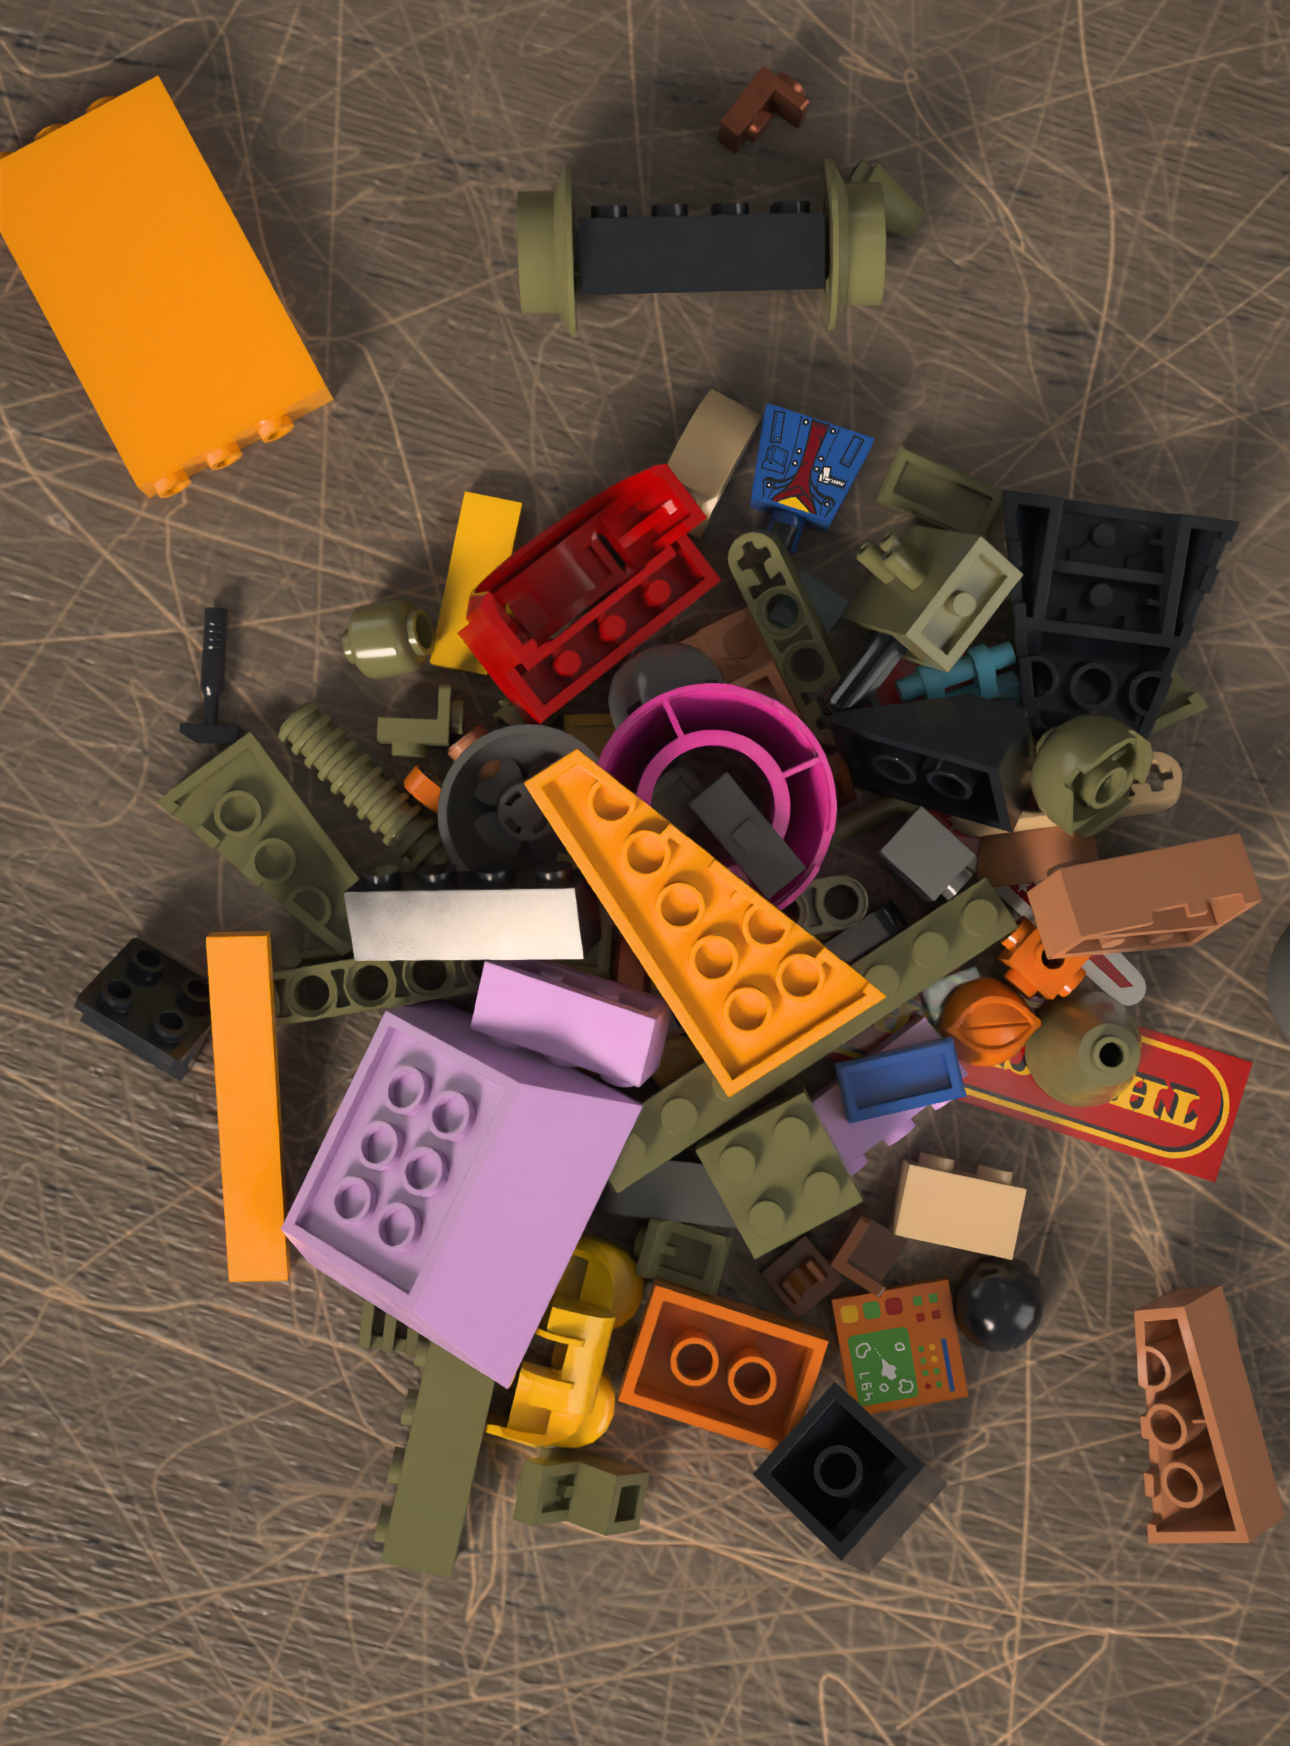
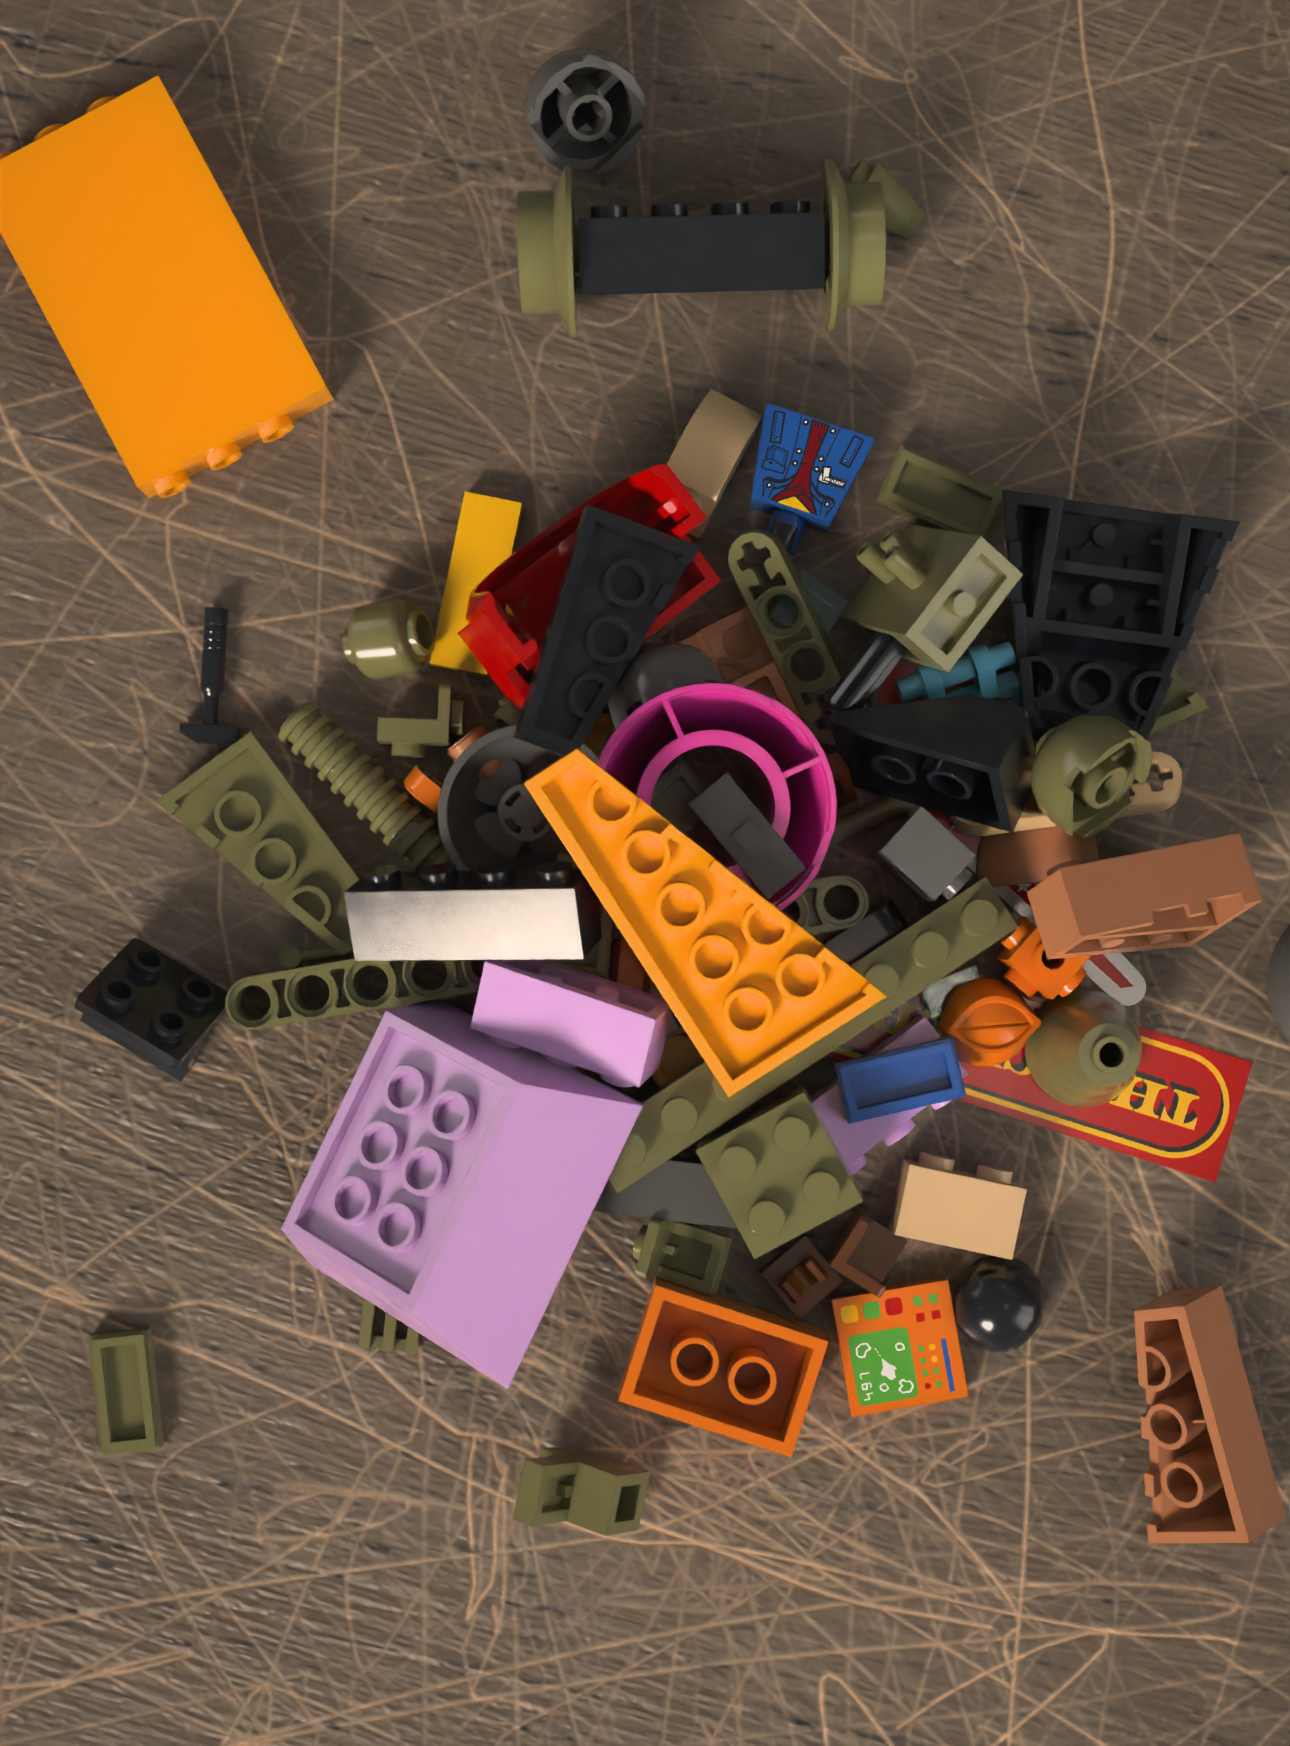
light orange tile [206,931,291,1282] -> none
olive brick [374,1335,496,1578] -> none
yellow piece [484,1233,644,1448] -> none
copper bracket [717,65,810,154] -> none
black slope [753,1382,947,1574] -> none
none -> olive tile [88,1327,164,1455]
none -> black wing [513,505,701,755]
none -> dark grey cylinder [524,47,645,175]

